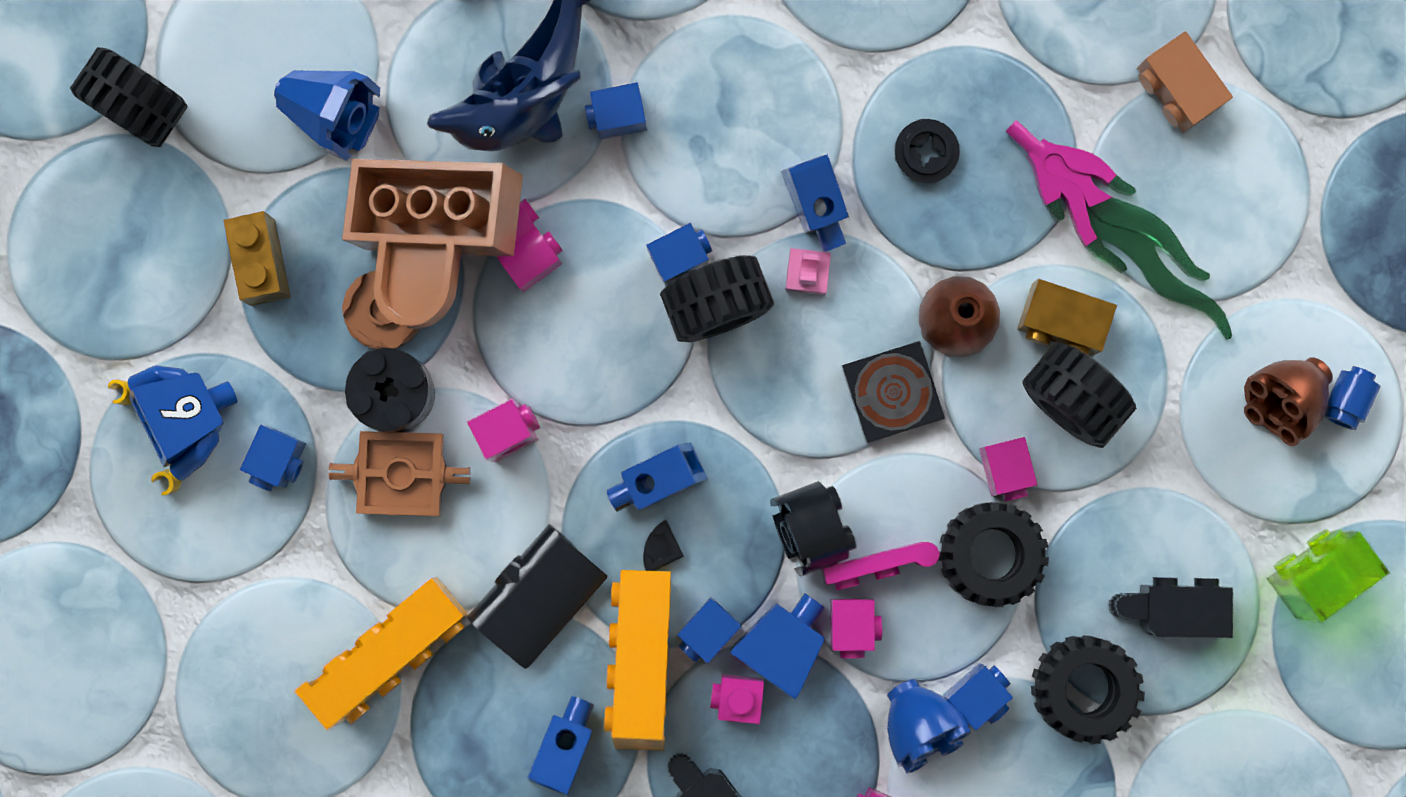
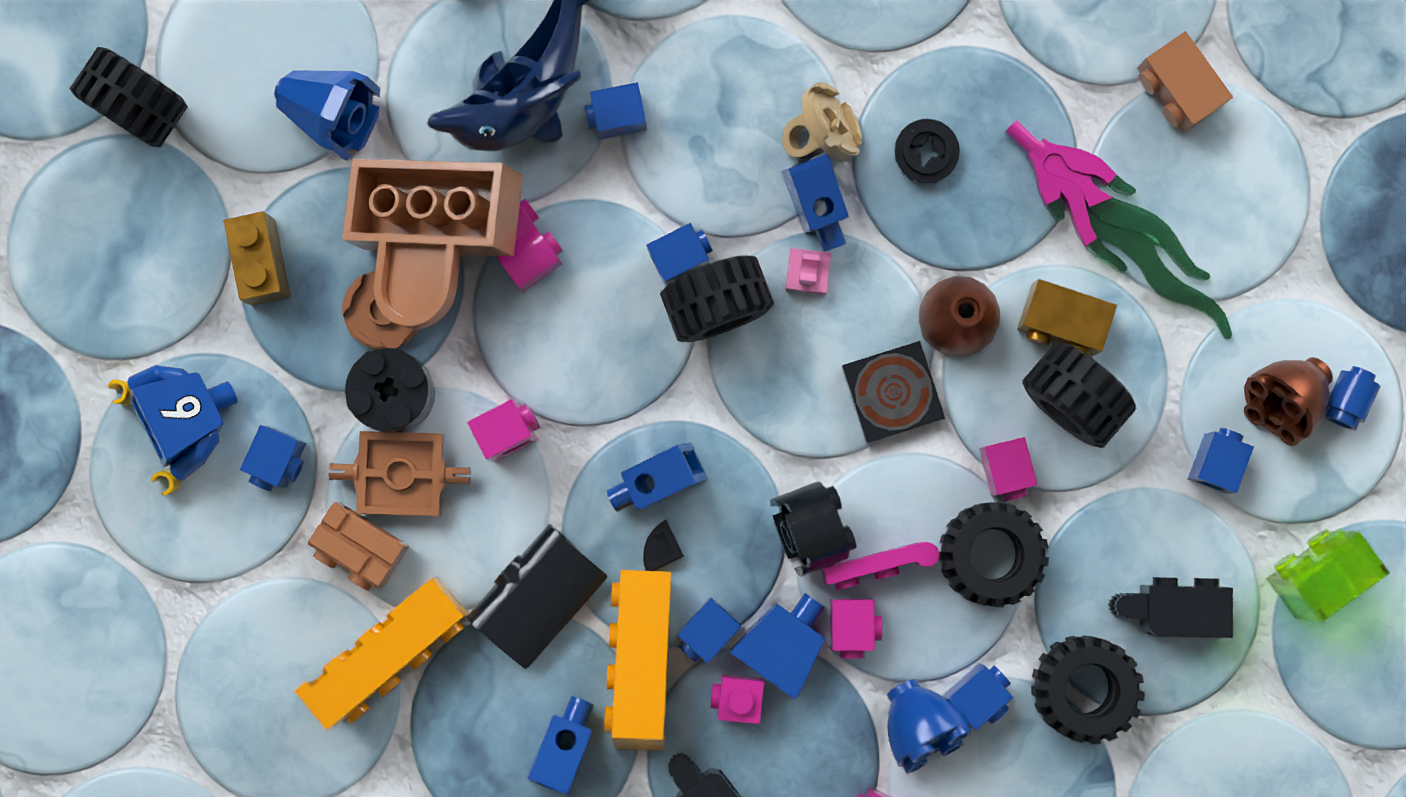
none -> nougat brick [308,502,409,591]
none -> tan tile [782,82,862,162]
none -> blue brick [1188,428,1254,494]

